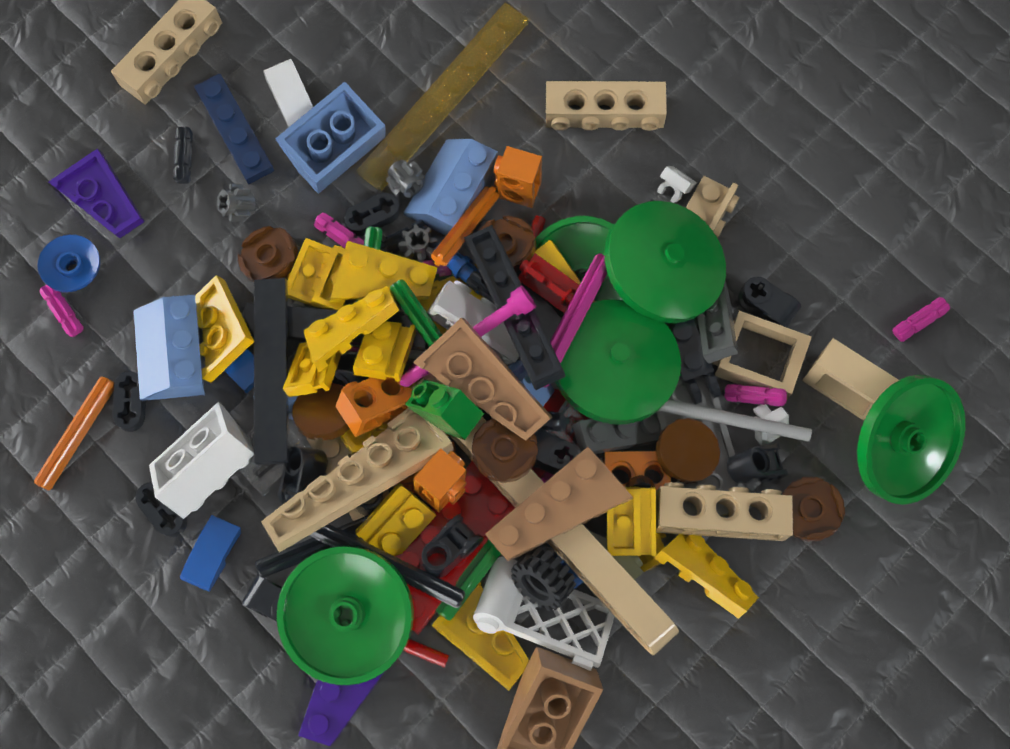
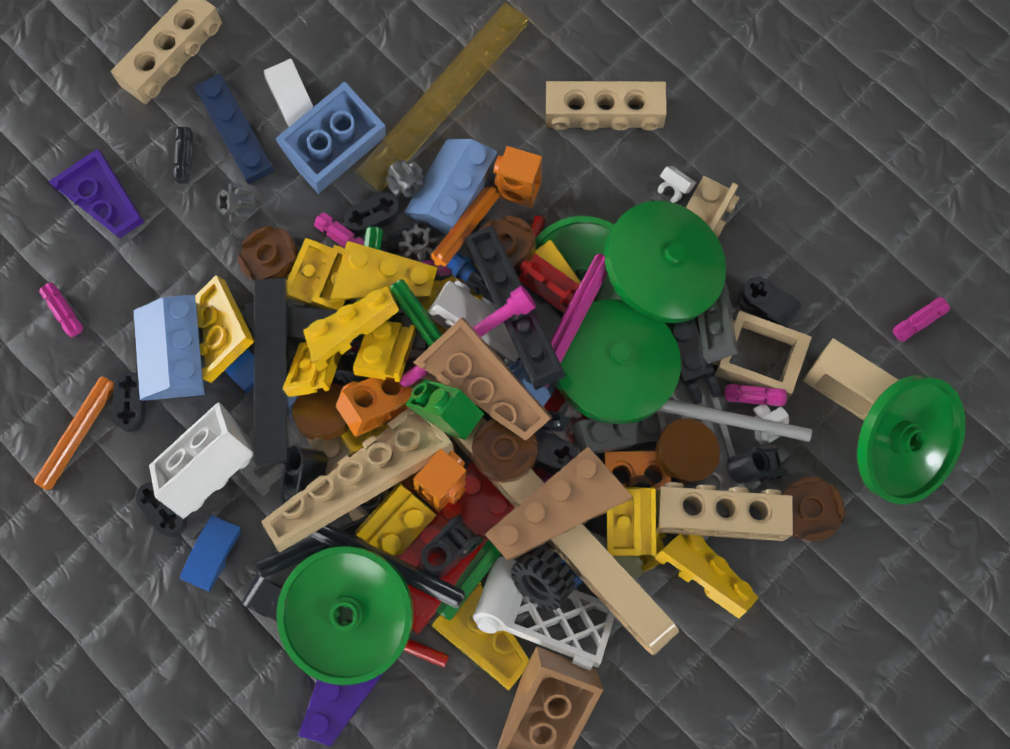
blue dish [37,235,100,292] -> none

